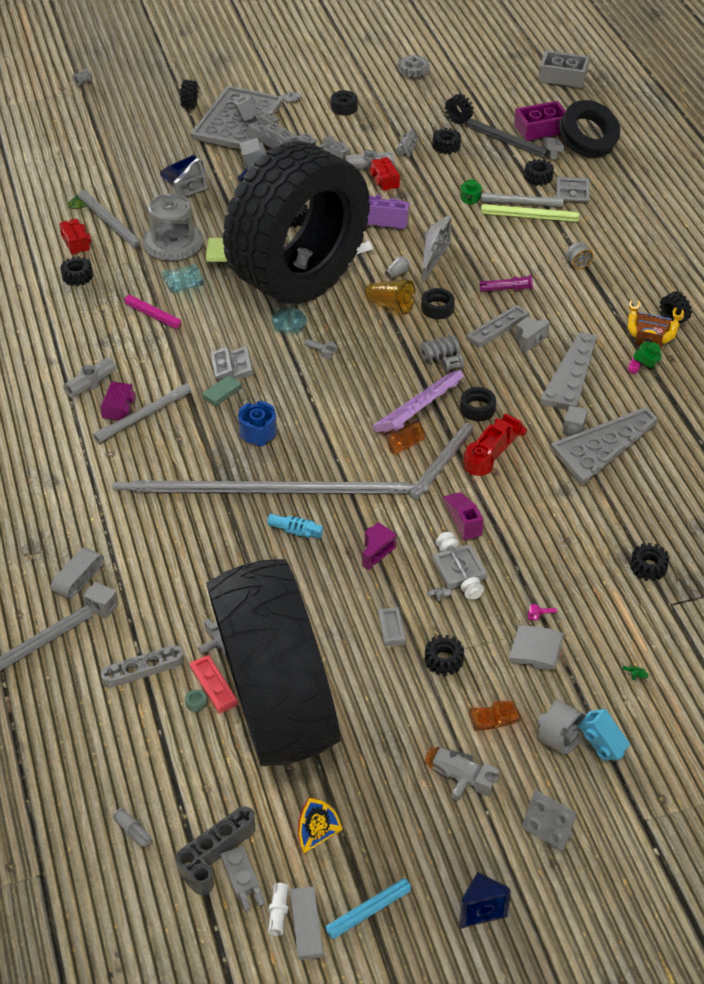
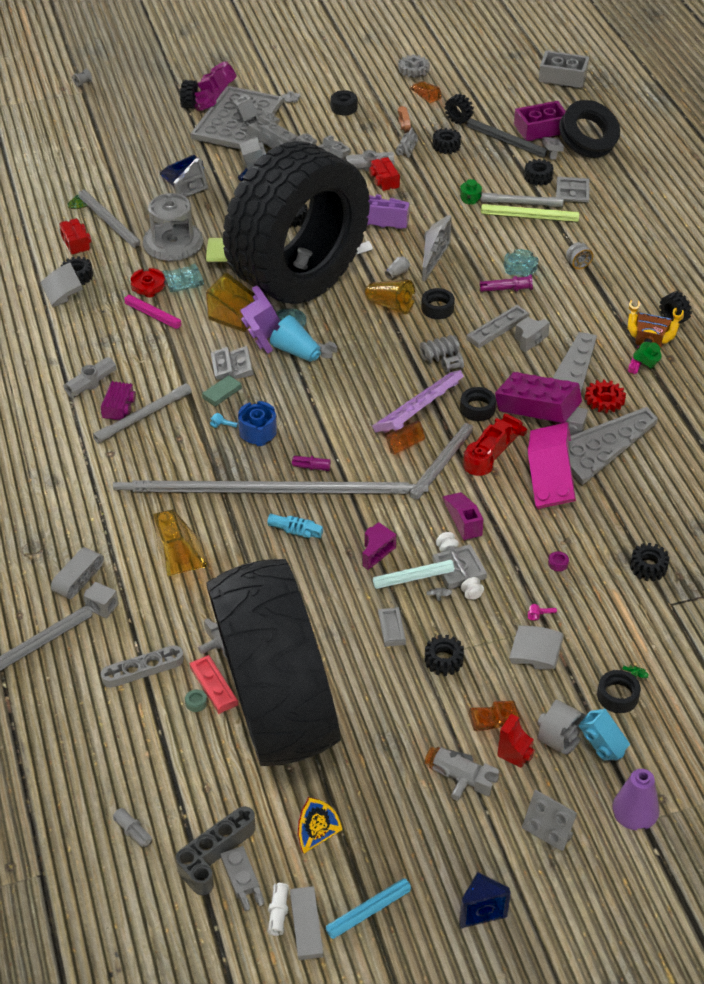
none -> light grey slope [41,263,83,308]
none -> red plate [131,268,166,298]
none -> clear yellow slope [153,509,207,576]
none -> magenta piece [195,62,237,110]
none -> clear yellow slope [206,272,255,332]
none -> medium azure hand [210,413,238,428]
none -> medium lavender bracket [240,285,280,354]
none -> medium azure cone [270,315,321,362]
none -> magenta axle [292,455,331,471]
none -> light aqua axle [373,560,455,589]
none -> nougat plate [398,106,411,132]
none -> clear orange slope [411,81,442,103]
none -> magenta brick [495,372,582,423]
none -> red arch [497,714,535,768]
none -> clear light blue plate [504,249,538,277]
none -> dark pink windscreen [528,422,576,509]
none -> magenta tile [548,551,569,572]
none -> red gear [585,379,626,413]
none -> black tyre [597,670,641,713]
none -> medium lavender cone [612,769,660,830]

